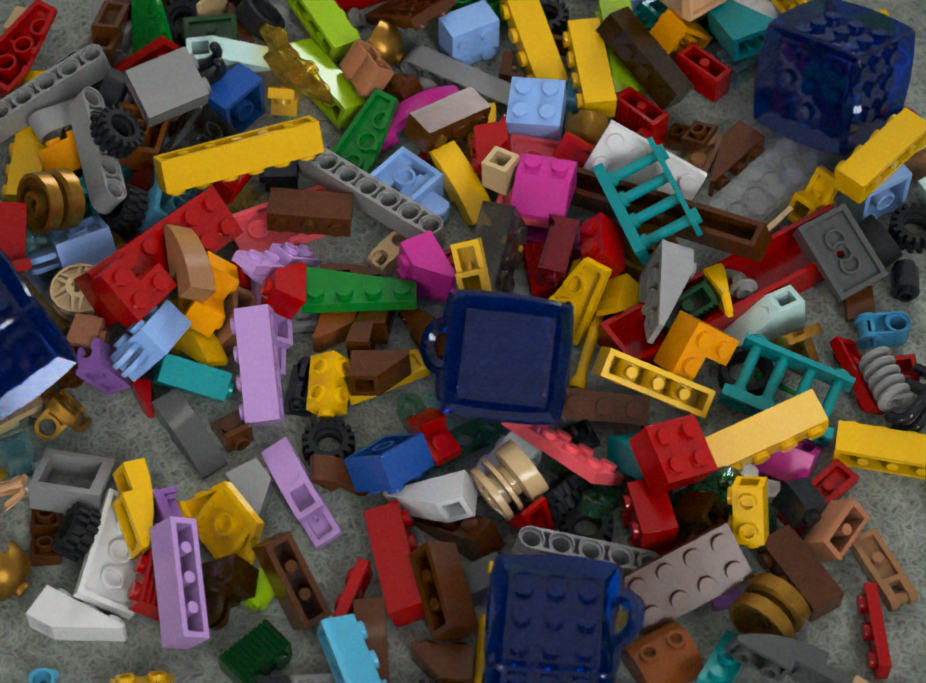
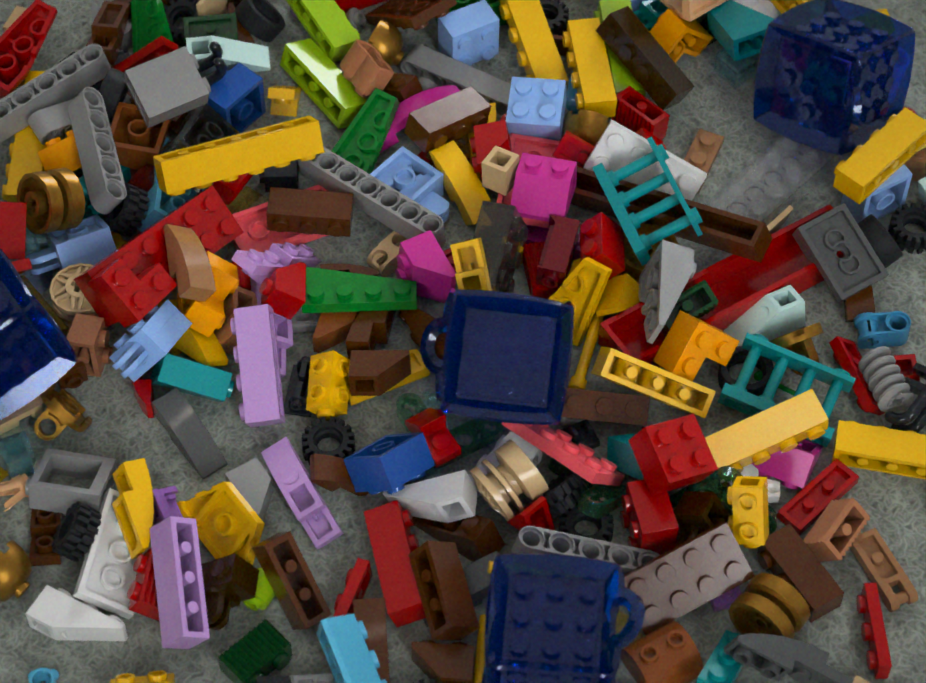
medium lavender hinge [76,337,132,395] -> none
black tyre [90,105,145,159] -> none
reddish brown bracket [210,411,254,453] -> none
clear yellow slope [259,23,335,105] -> none
reddish brown bracket [499,51,526,83] -> none
reddish brown slope [661,120,718,151] -> none
red brick [675,42,732,103] -> none
yellow slope [702,263,733,318] -> none
reddish brown slope [708,119,765,197] -> none
light grey plate [725,268,758,299] -> none
black brick [772,477,828,529] -> none
yellow brick [787,166,838,223] -> none
black brick [891,259,920,302] -> none

